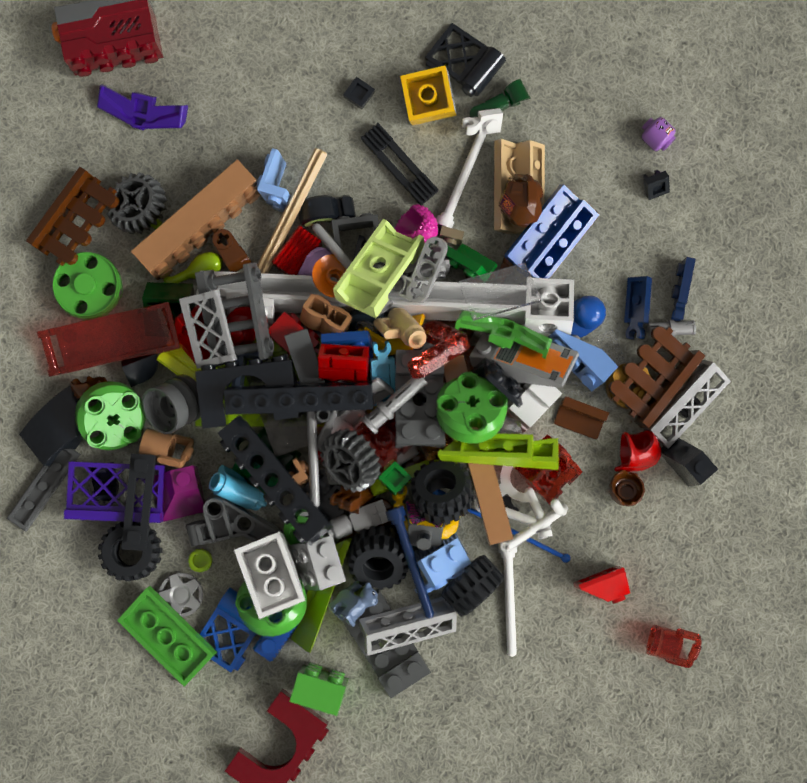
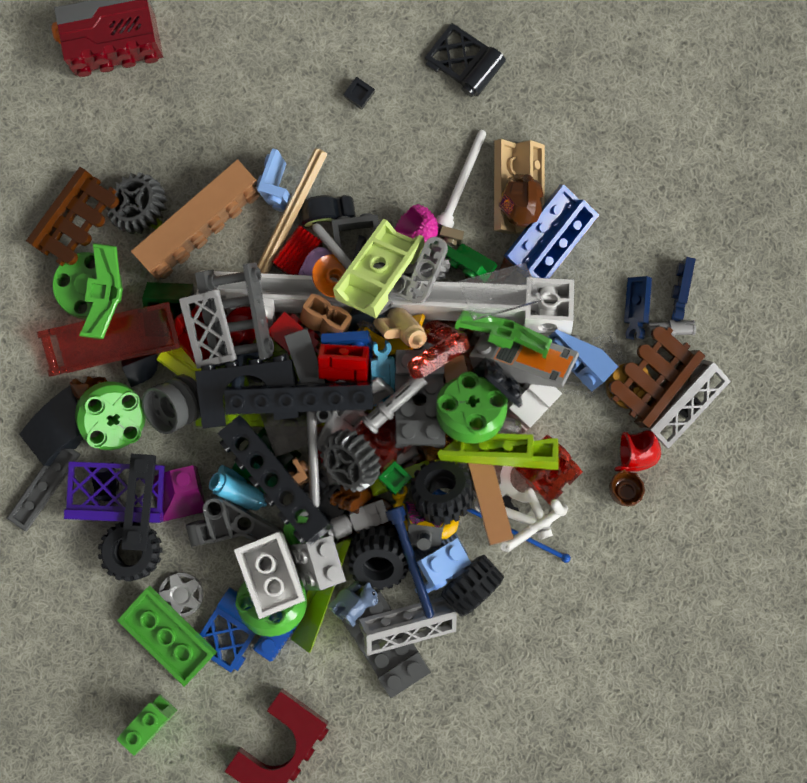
dark purple plate [97,84,188,130] -> none
medium nougat piece [139,428,194,468] -> none
lime piece [164,252,222,283] -> none
lime tile [188,549,213,572] -> none
reddish brown piece [213,229,252,272] -> none
bright green brick [290,662,349,716] -> none
black container [361,123,438,205] -> none
yellow brick [400,66,457,125] -> none
white plate [462,108,503,135] -> none
dark green piece [470,79,531,118] -> none
white piece [498,543,517,657] -> none
reddish brown panel [554,396,610,440] -> none
blue cap [571,296,606,338] -> none
slope [573,566,630,604] -> none
medium lavender head [642,117,676,151] -> none
black tile [643,170,670,200] -> none
clear red piece [646,625,702,668] -> none
black slope [661,438,718,487] -> none
none -> bright green plate [79,243,123,339]
none -> bright green panel [117,694,178,756]

